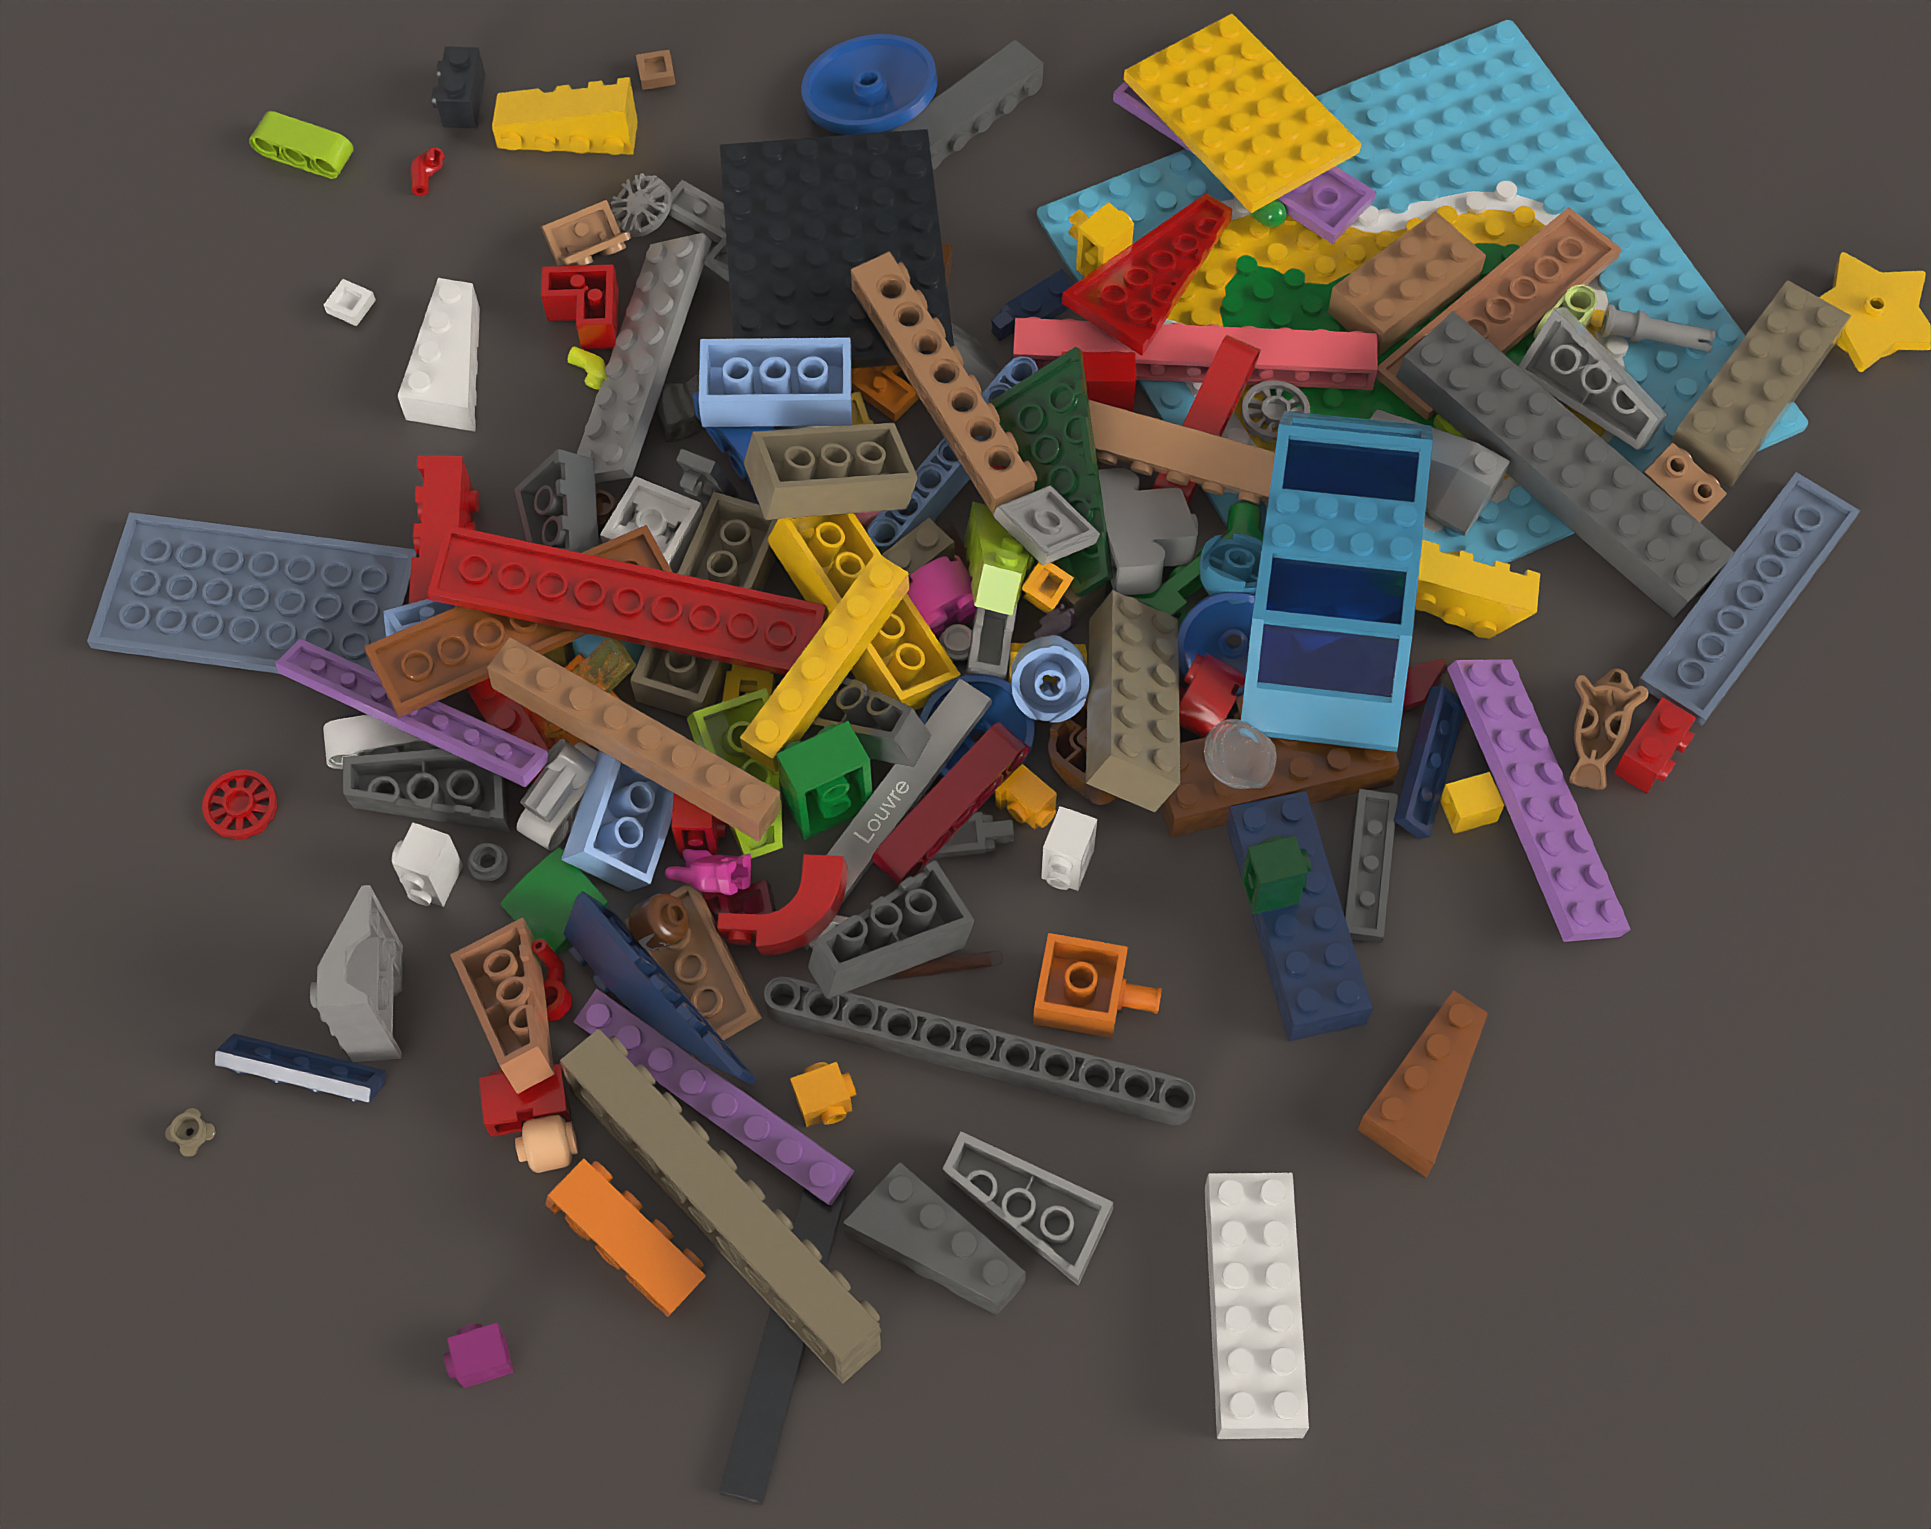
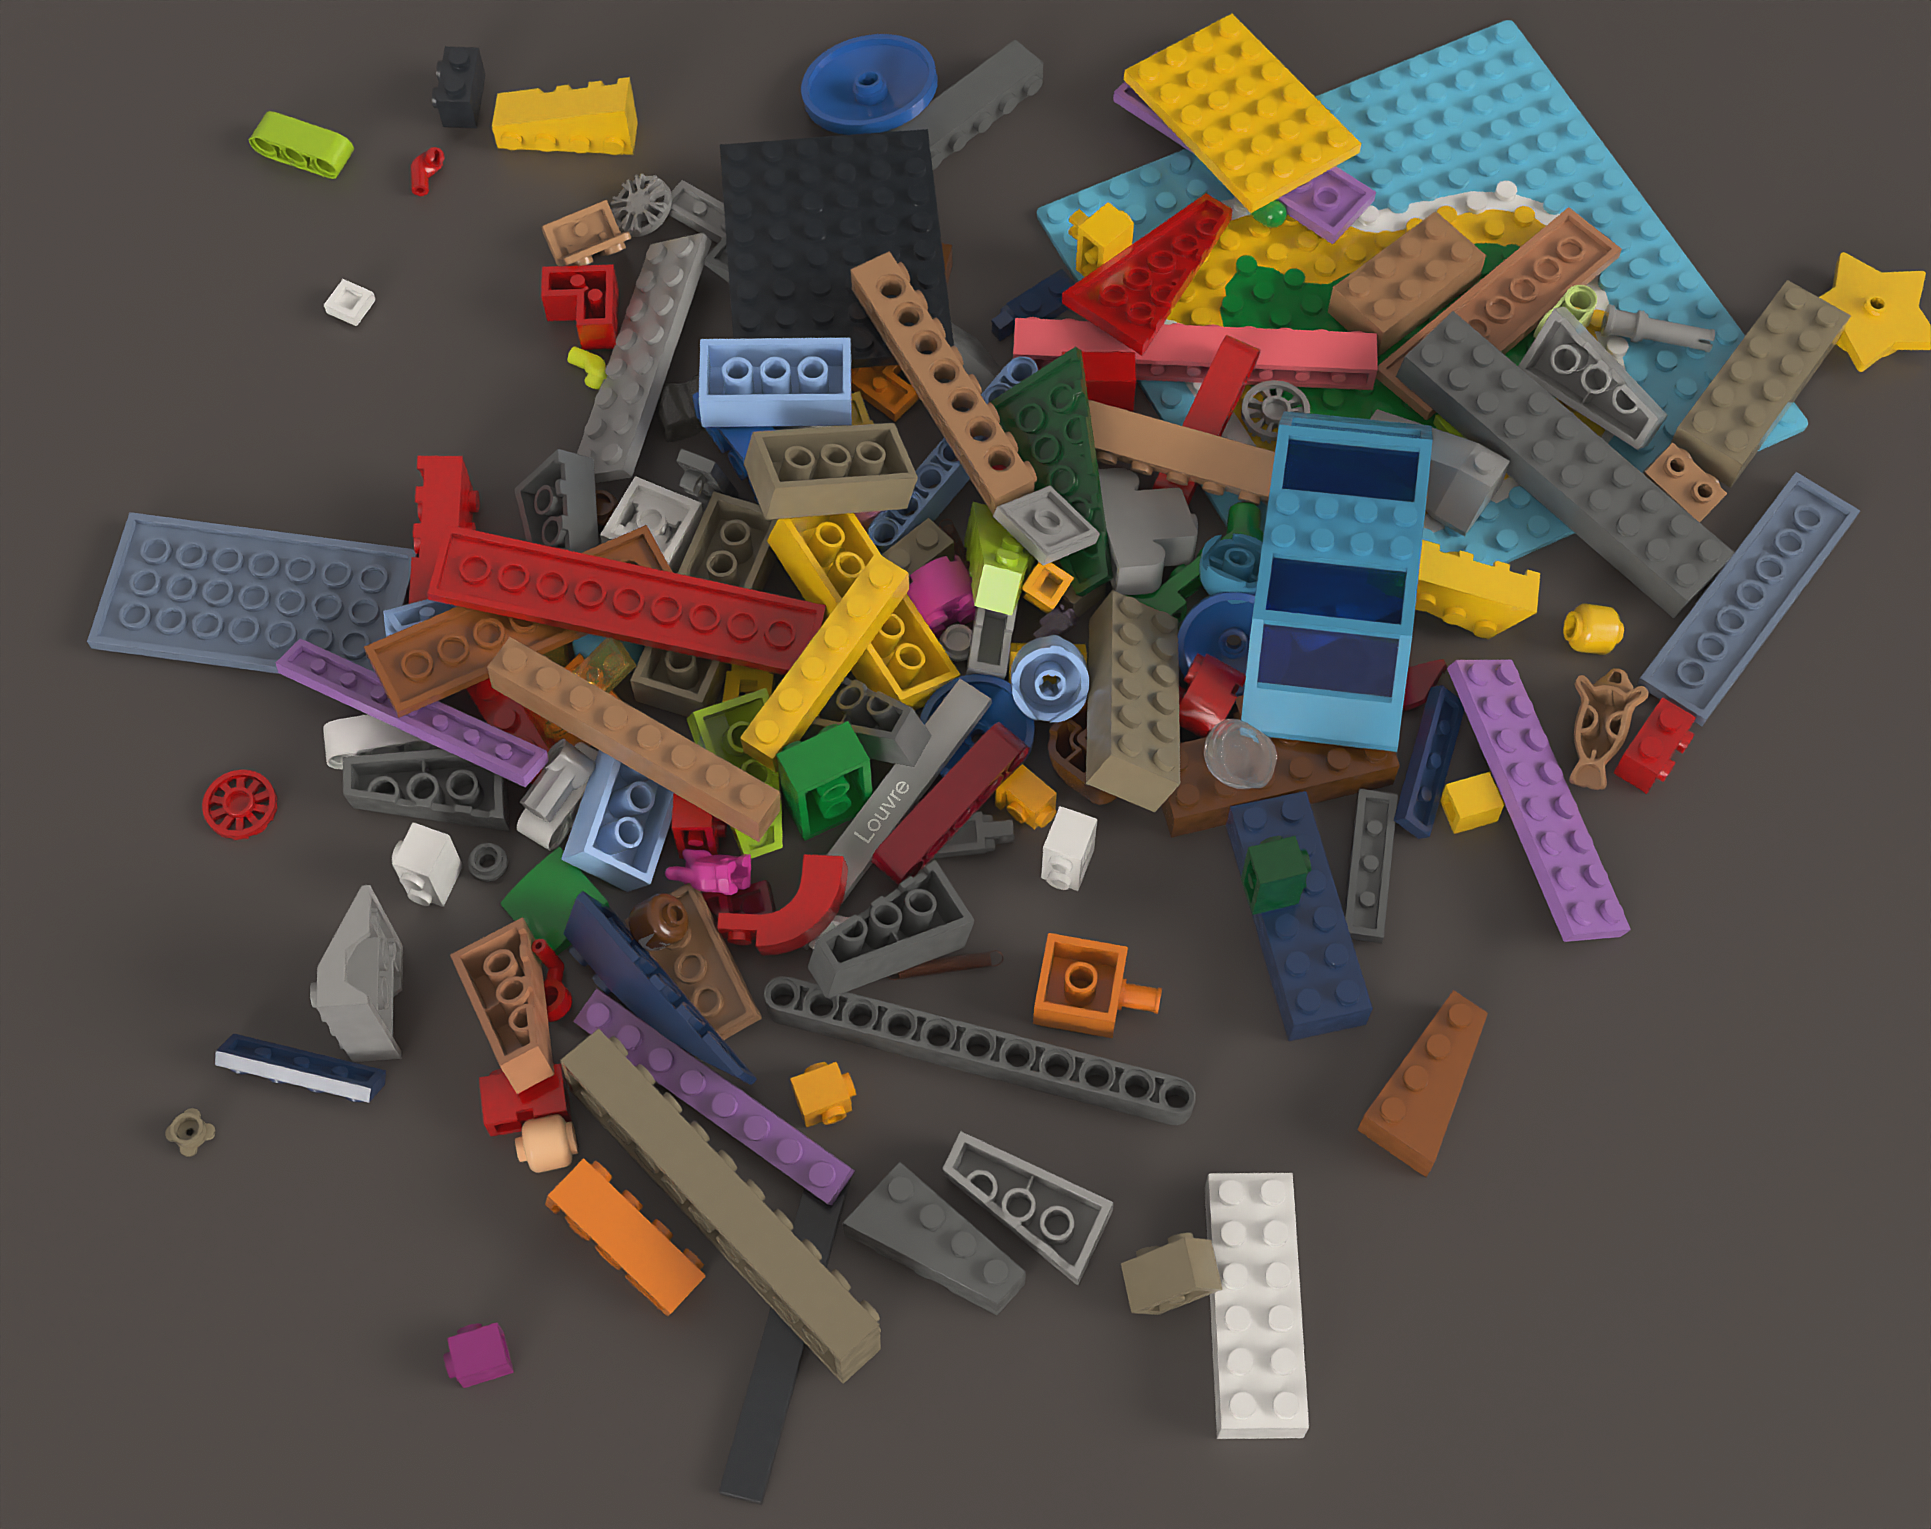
white wedge [398,278,480,432] -> none
medium nougat plate [636,50,676,90] -> none
none -> dark tan brick [1121,1233,1223,1315]
none -> yellow head [1563,603,1624,655]

